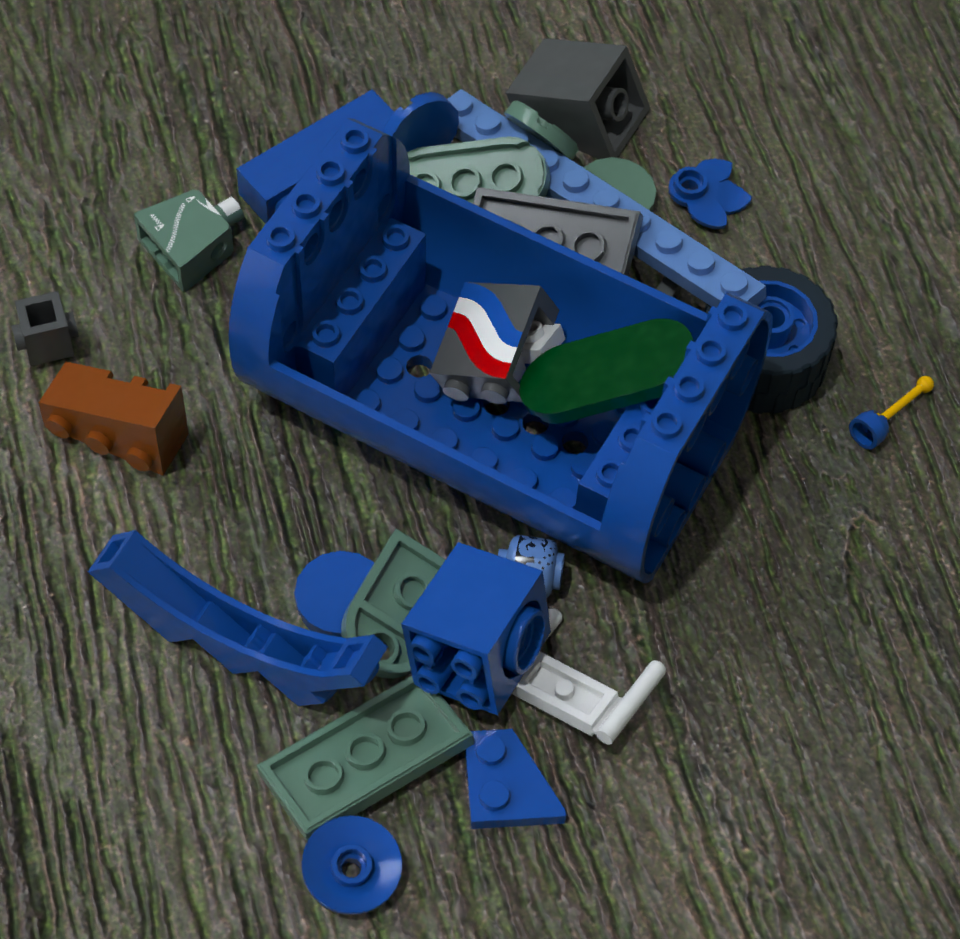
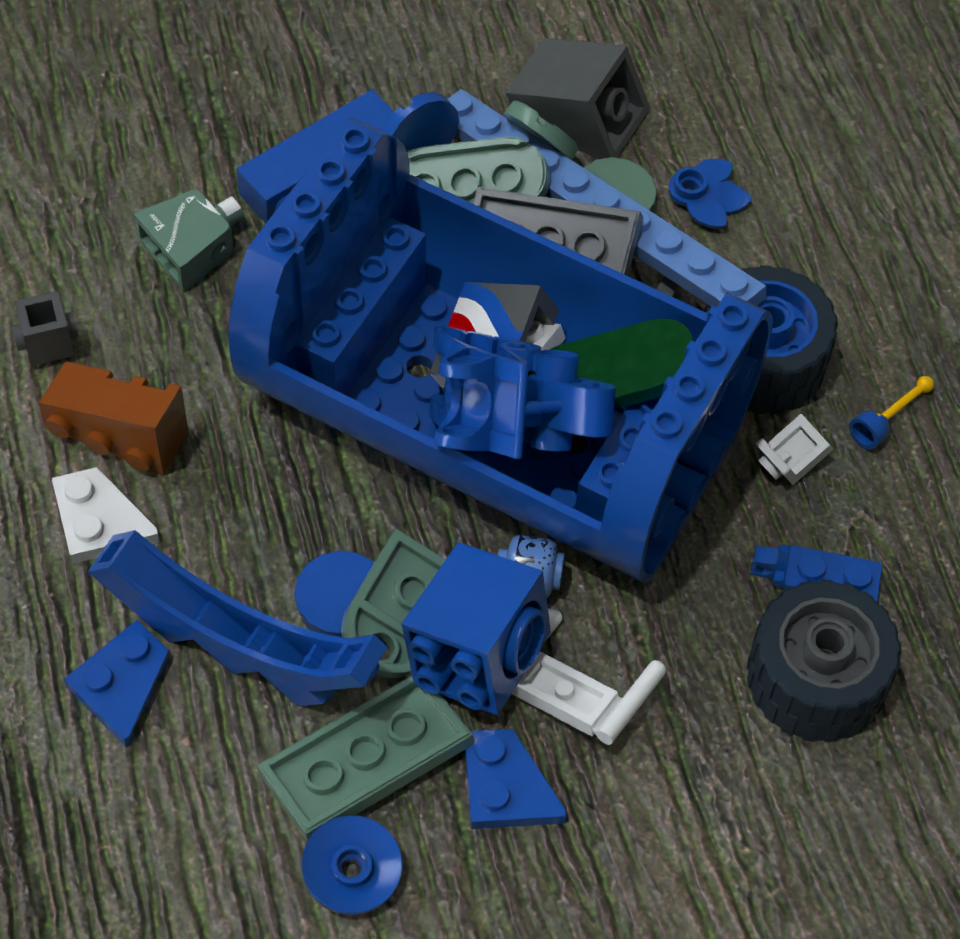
none -> white wing [52,467,160,564]
none -> blue wing [64,620,170,748]
none -> blue piece [429,326,616,459]
none -> black wheel [747,579,902,742]
none -> blue hinge [750,545,882,602]
none -> white bracket [755,414,833,485]

